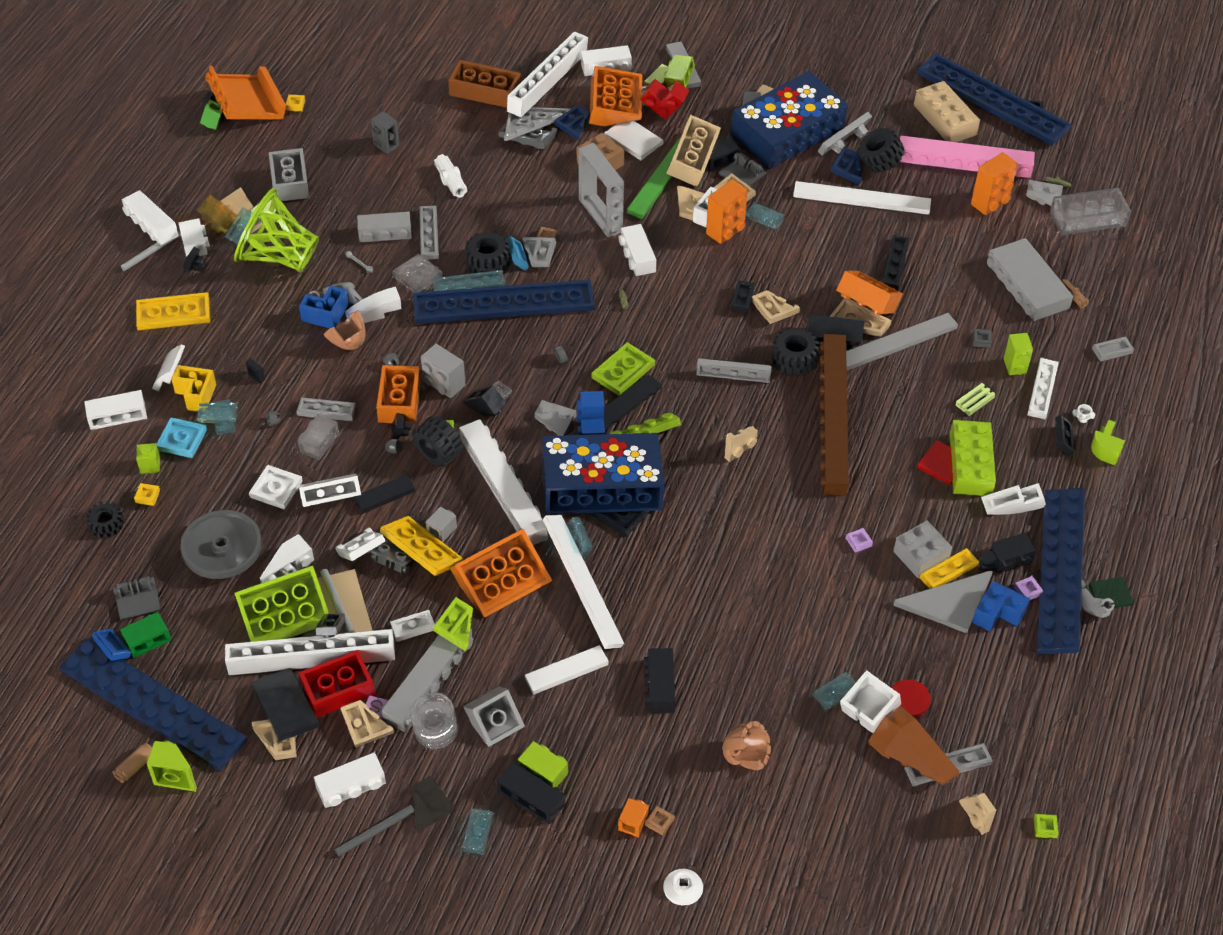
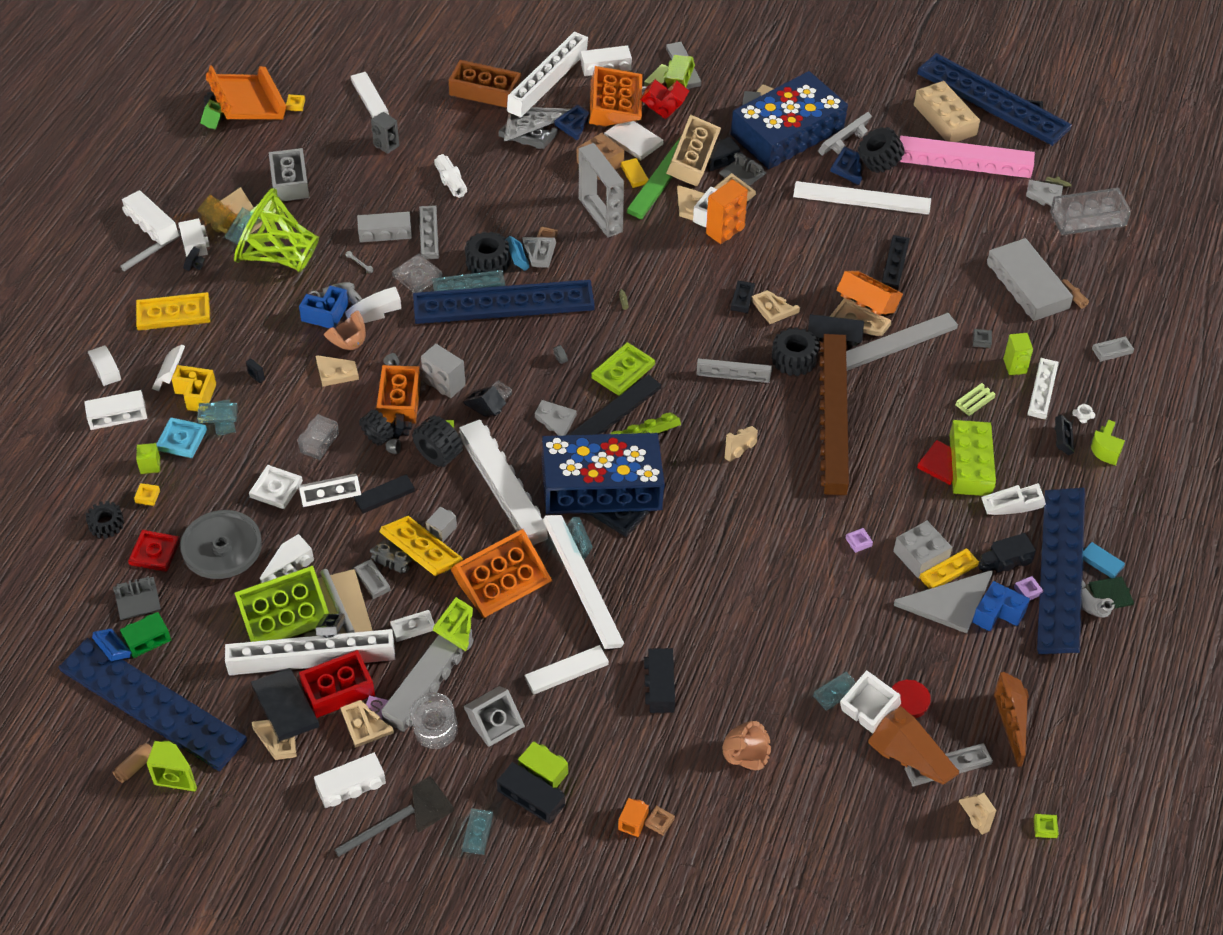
dark grey hinge [266,411,281,427] -> none
light grey tile [297,397,356,421] -> none
white plate [336,527,385,561] -> none
blue brick [576,391,605,435] -> none
white brick [619,224,656,276] -> none
white piece [663,869,703,905] -> none
clear light blue plate [746,202,784,230] -> none
orange brick [971,152,1018,216] -> none
none -> white slope [88,345,121,386]
none -> red tile [128,530,181,572]
none -> tan wing [316,356,359,387]
none -> white tile [351,72,389,118]
none -> light grey tile [354,559,391,599]
none -> black tyre [359,409,394,446]
none -> yellow tile [621,158,649,188]
none -> dark orange wedge [994,672,1029,767]
none -> dark azure tile [1083,542,1125,579]

